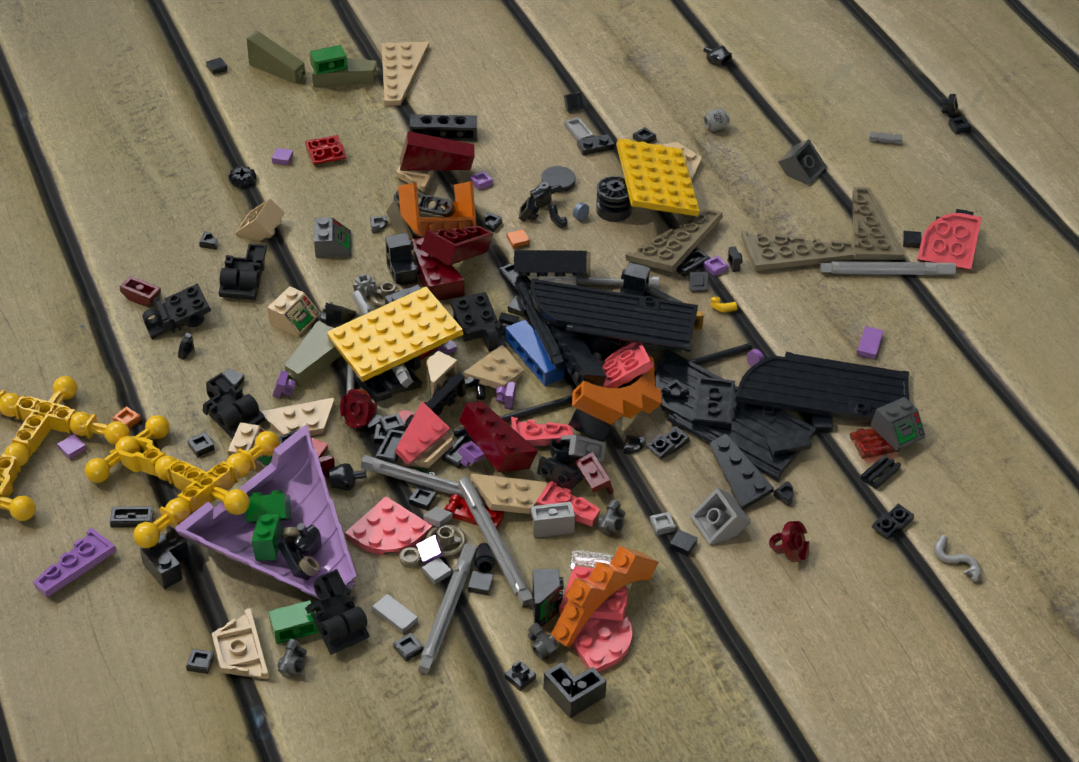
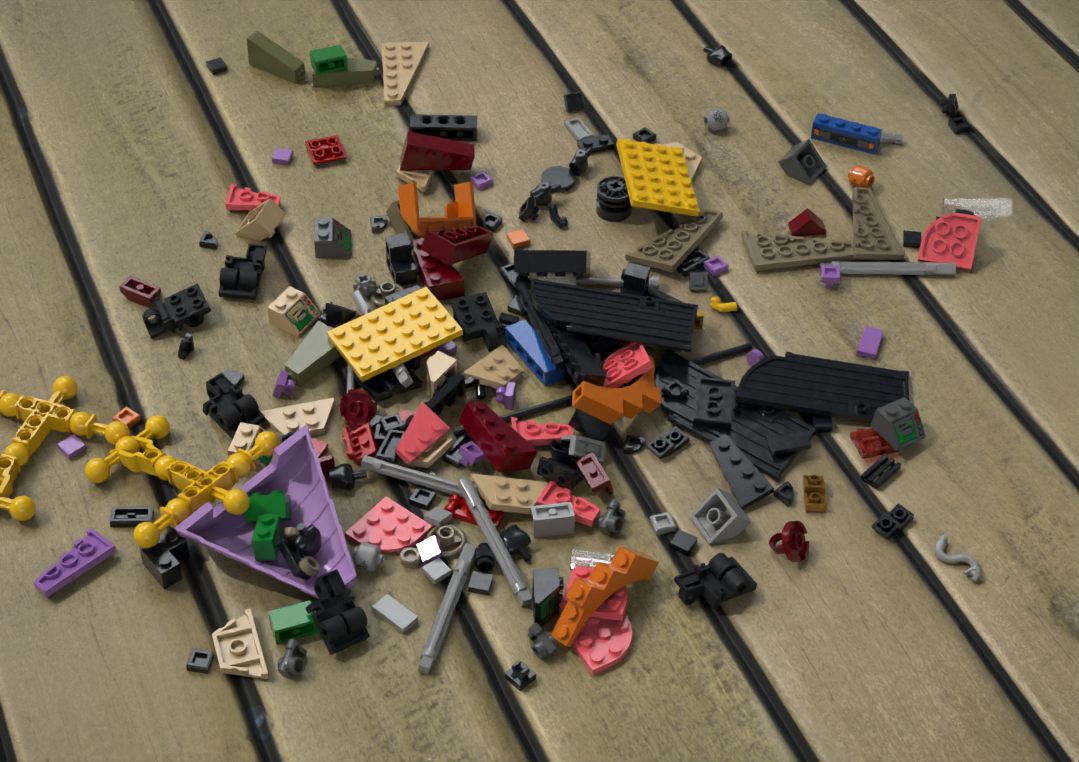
tile [187,432,215,457] -> none
black gear [228,166,256,186] -> none
black tile [393,633,424,662] -> none
black beam [394,191,456,217] -> none
black brick [543,662,607,718] -> none
sand blue tile [573,202,589,221] -> none
black plate [727,246,743,272] -> none
none -> coral wing [225,183,281,211]
none -> red bracket [342,423,378,466]
none -> light grey head [352,542,385,572]
none -> black piece [499,524,532,562]
none -> black piece [569,148,593,176]
none -> black plate [674,553,757,609]
none -> dark red slope [788,208,826,236]
none -> pearl gold slope [803,474,826,512]
none -> blue brick [811,113,882,155]
none -> medium lavender tile [820,265,840,287]
none -> orange head [848,165,875,188]
none -> clear bracket [943,198,1013,221]

